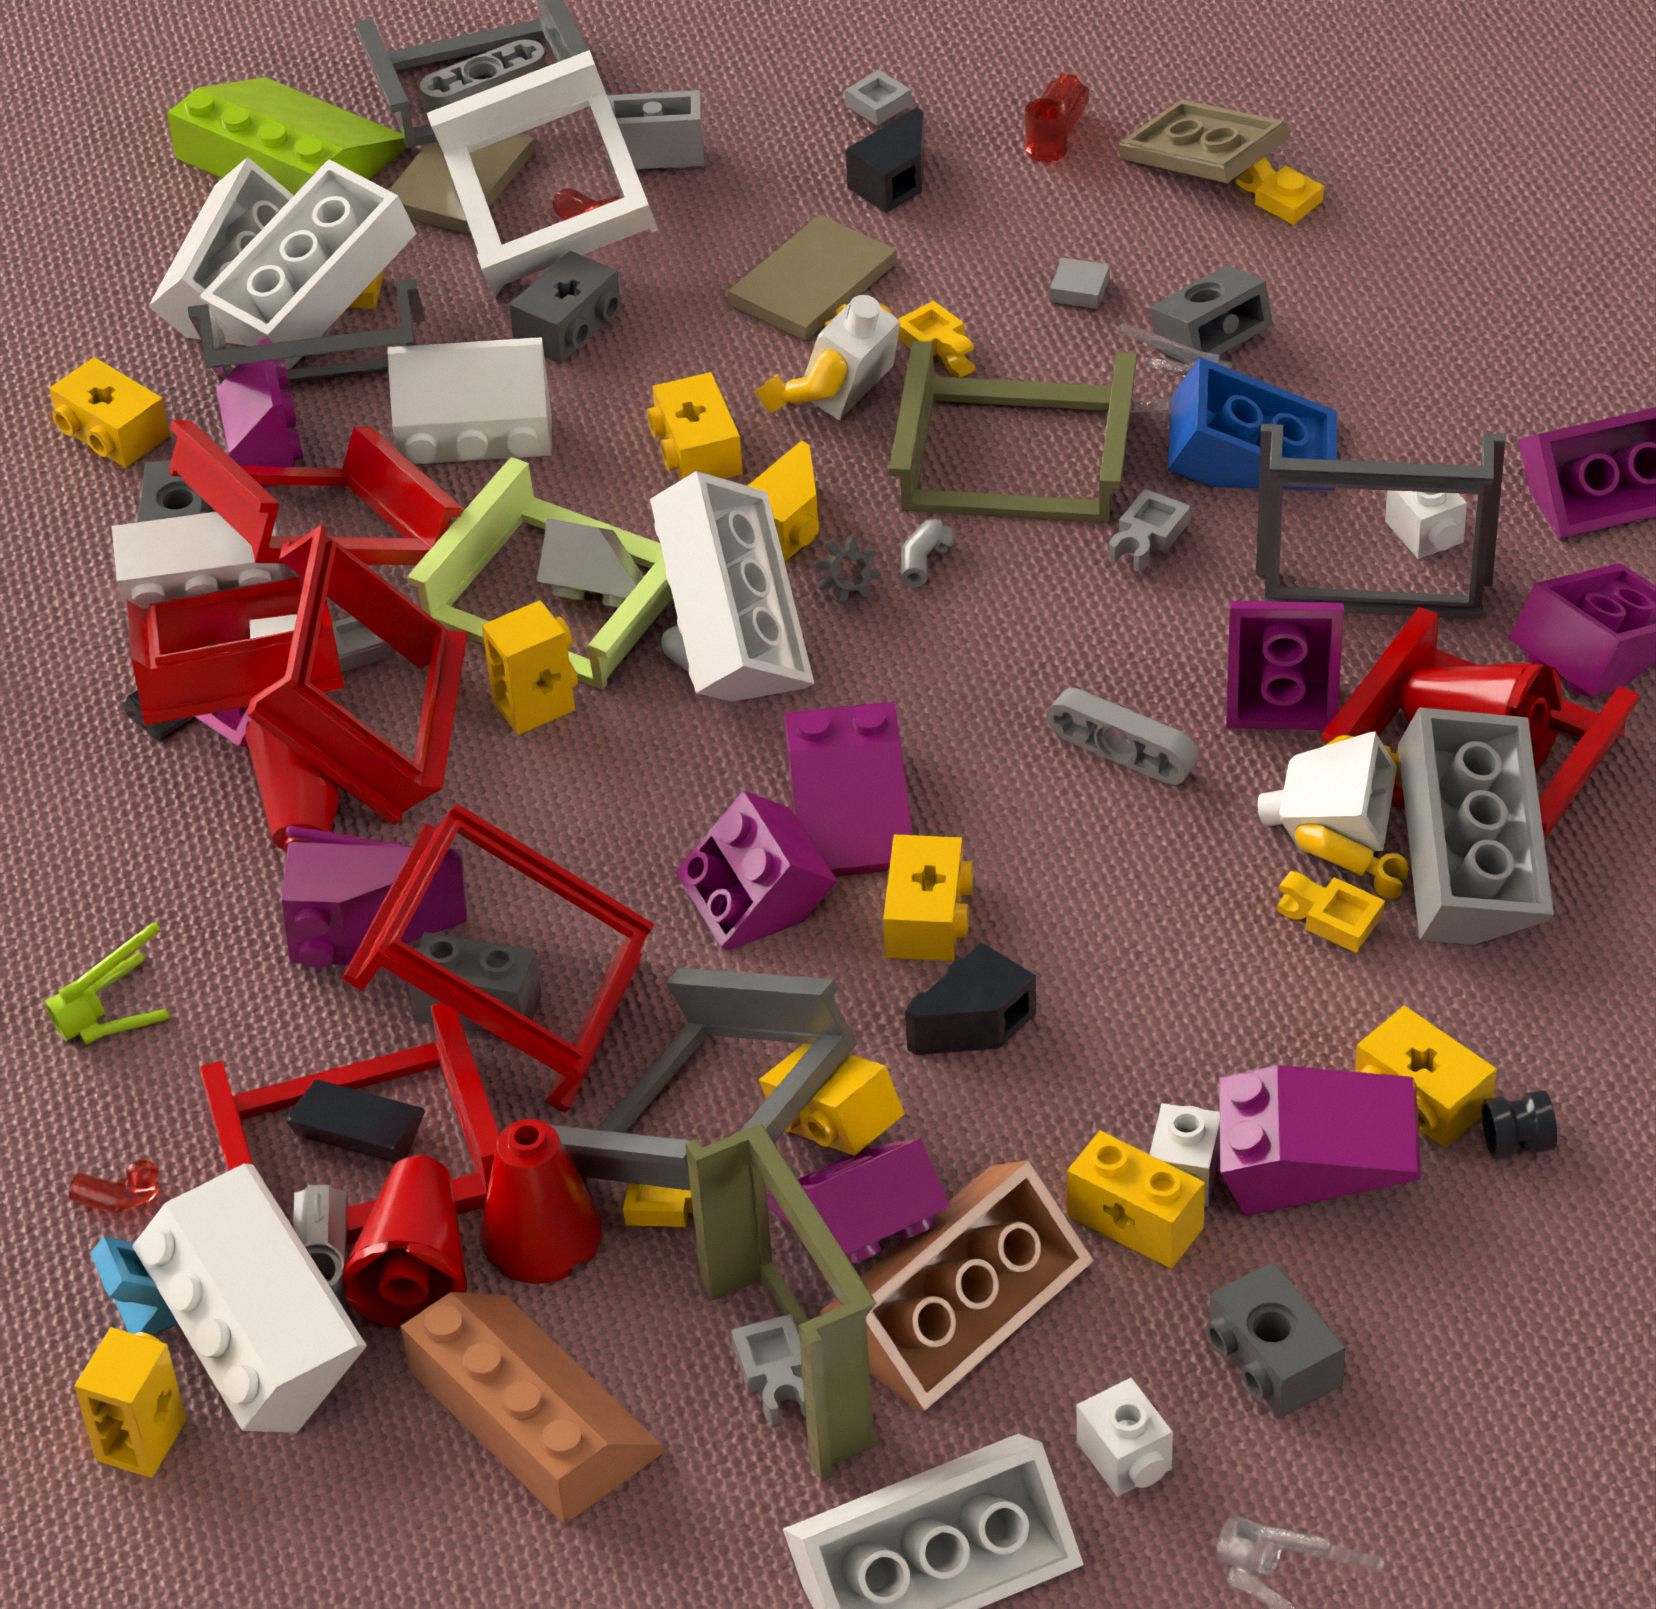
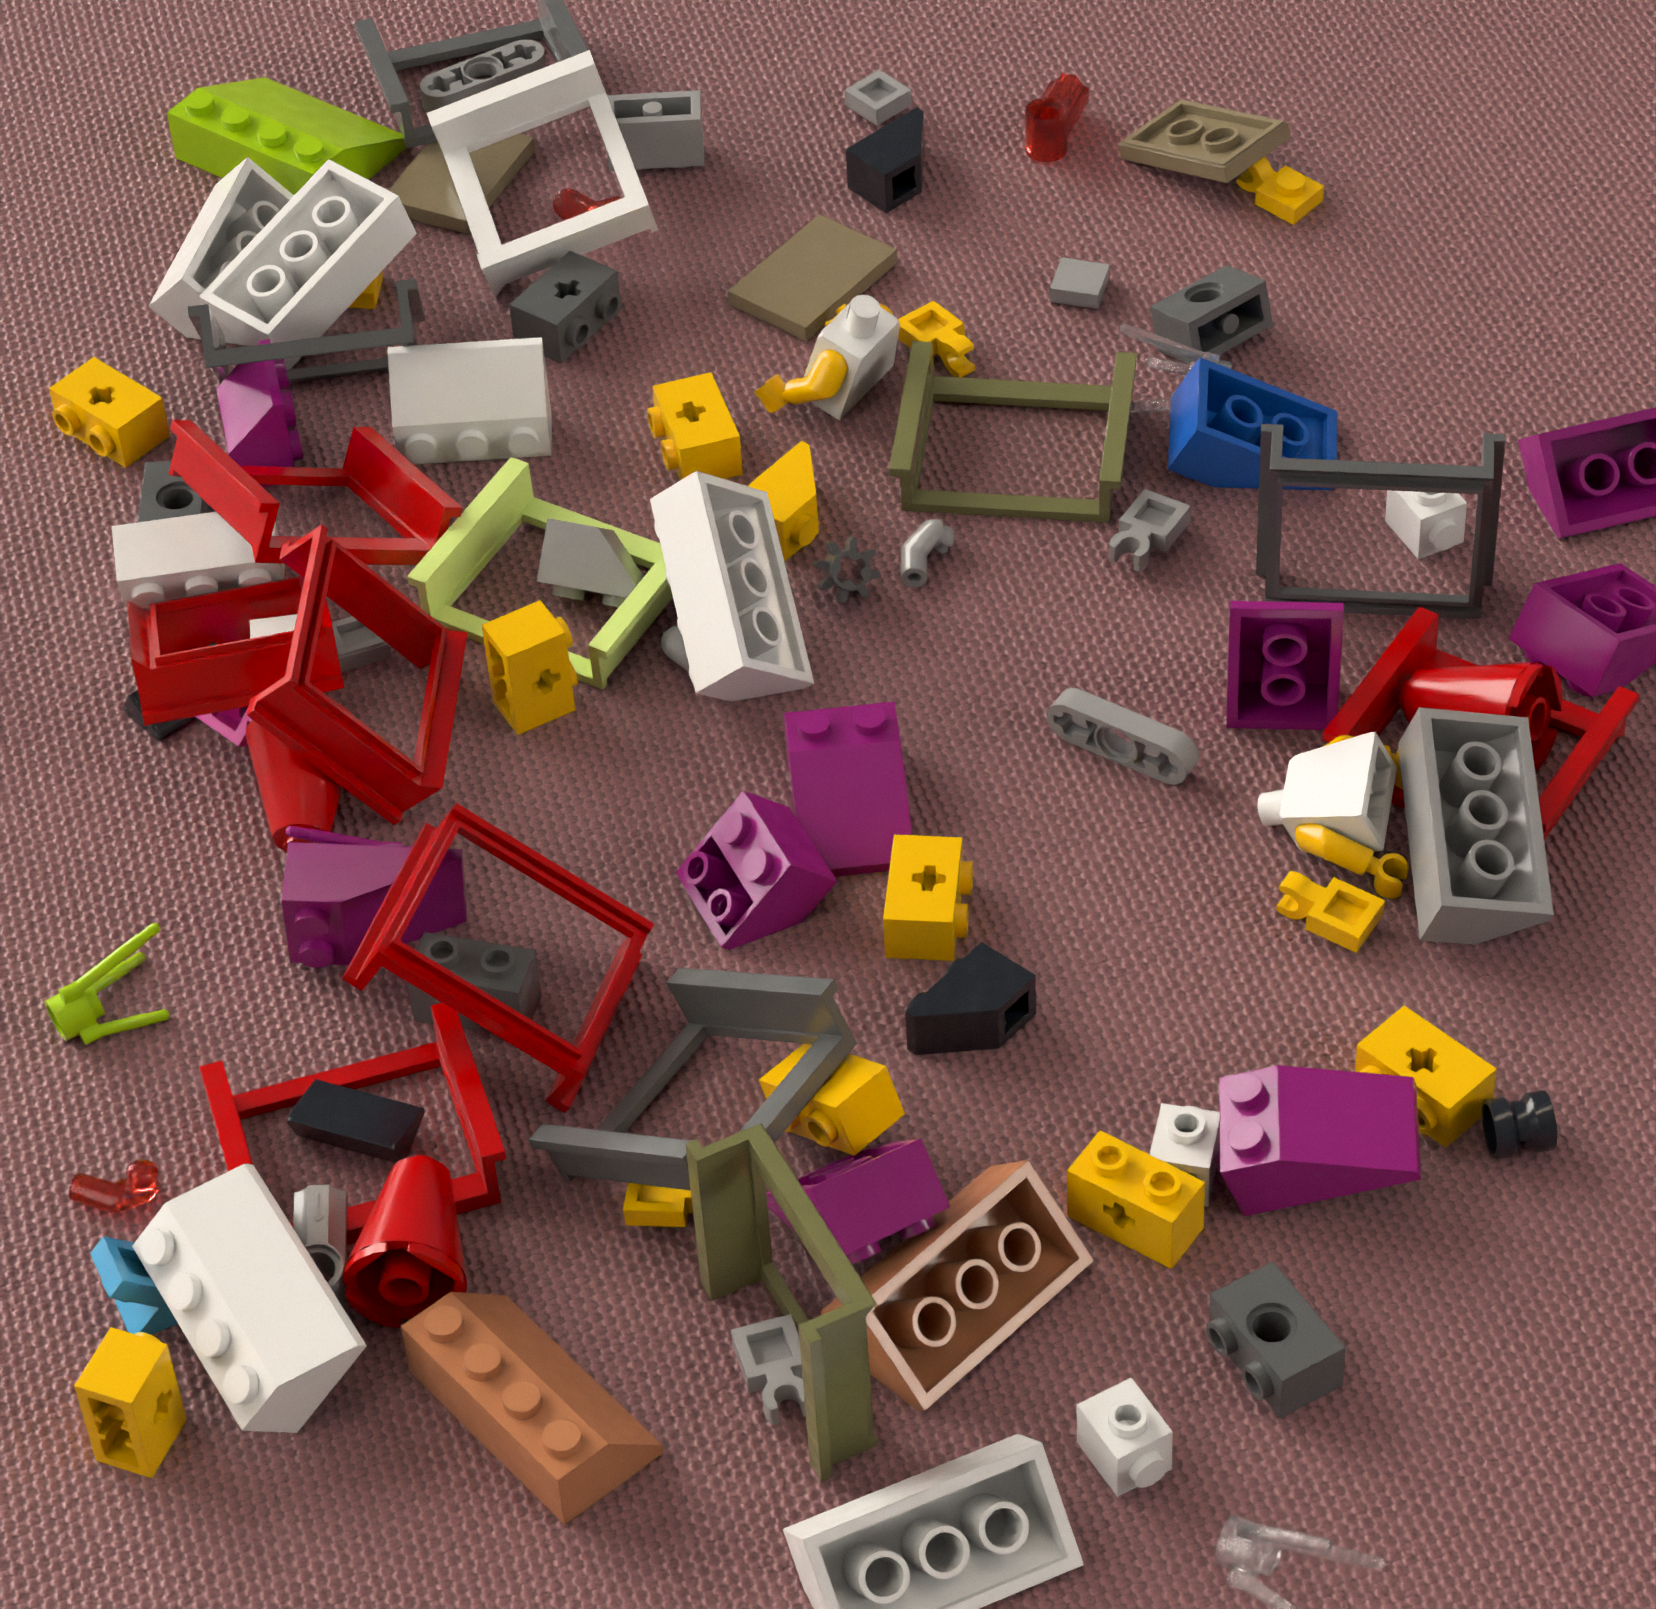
red cone [480,1119,602,1284] -> none

